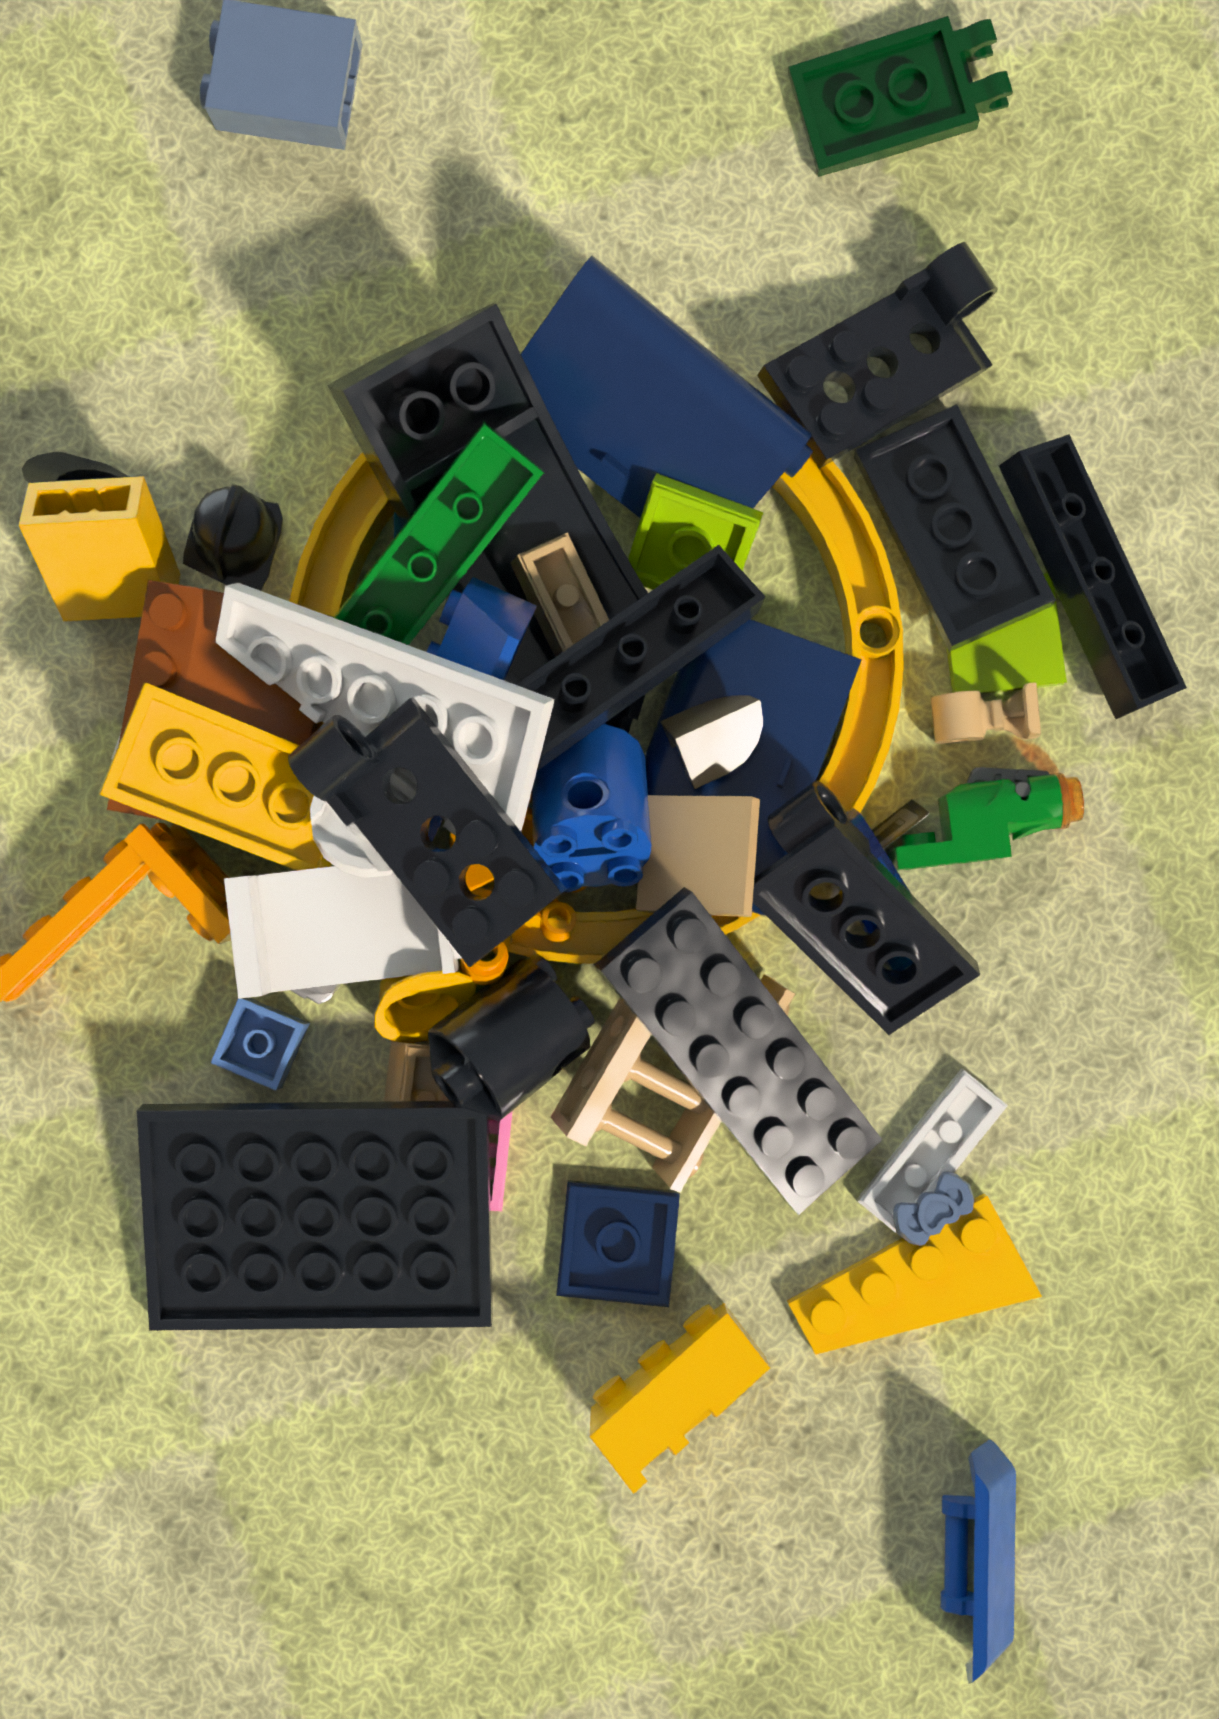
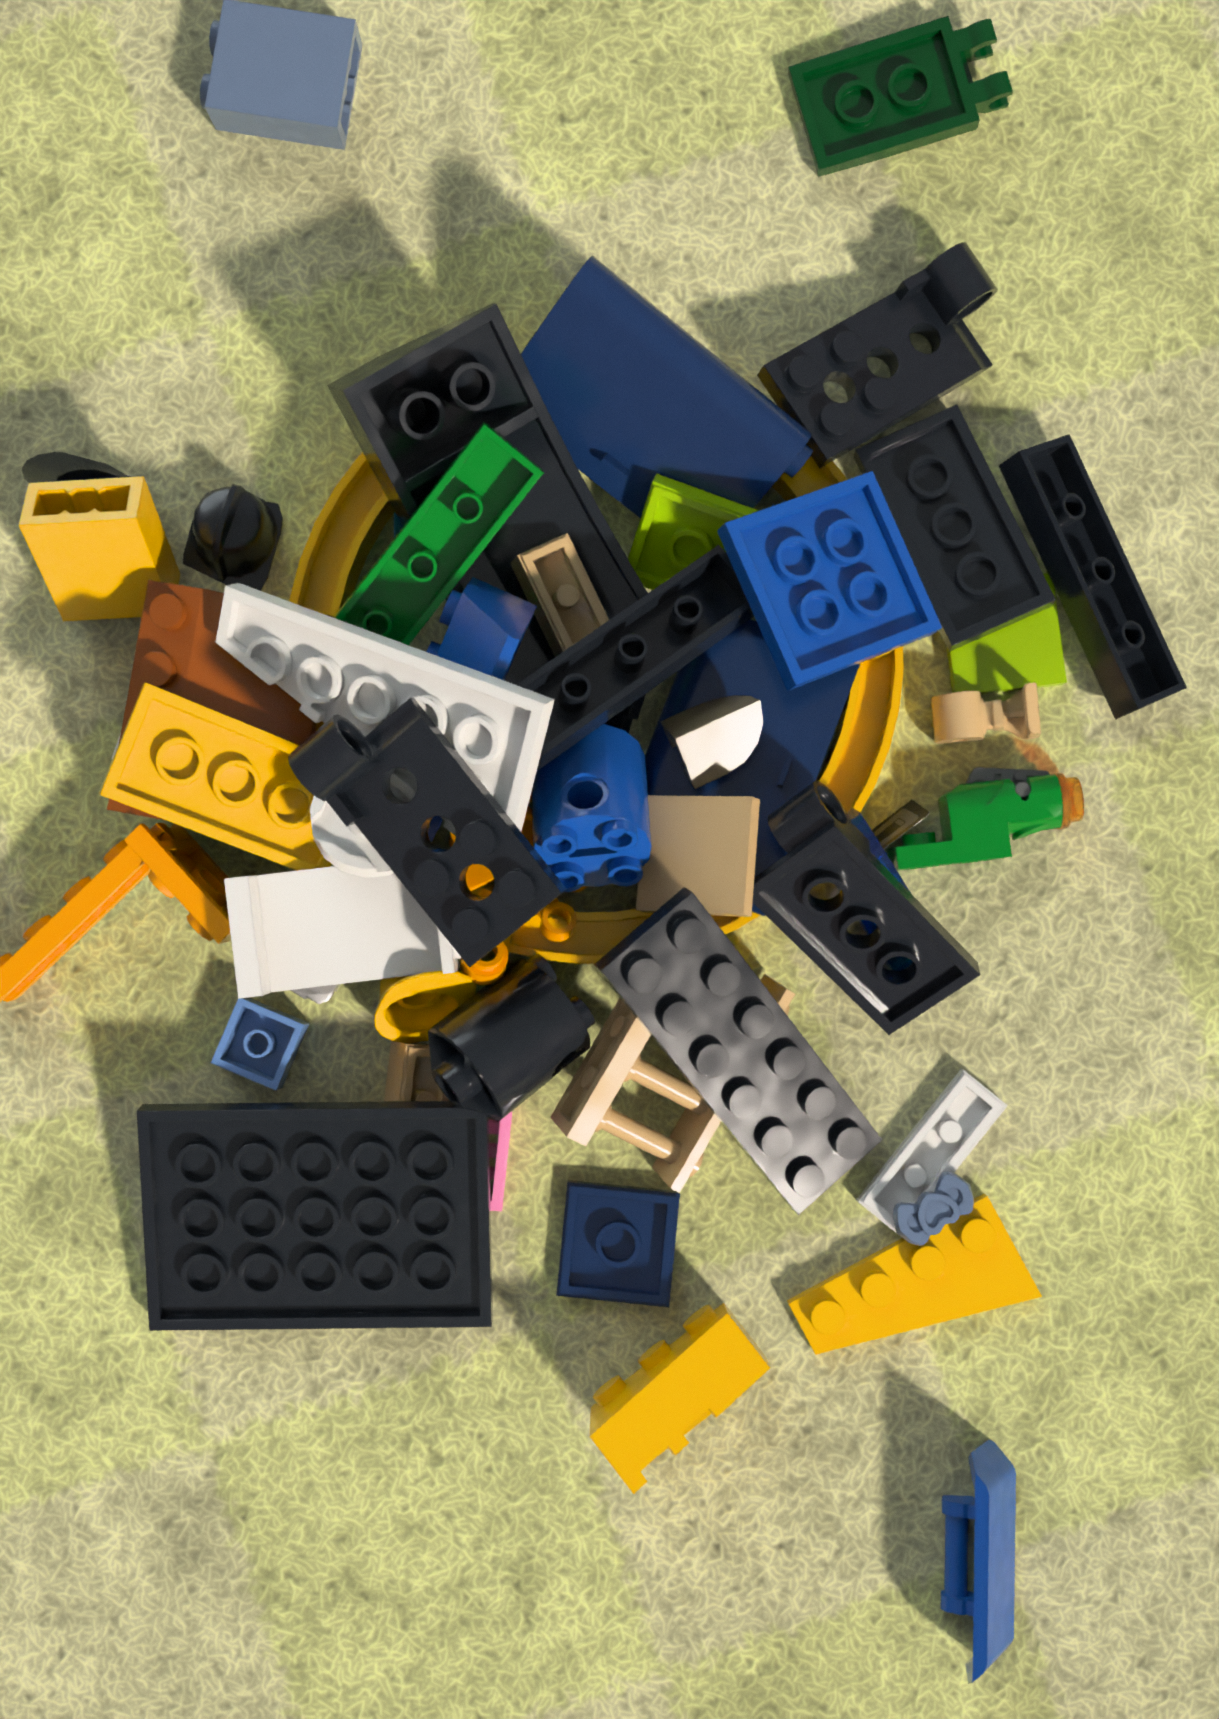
none -> blue plate [717,471,942,691]

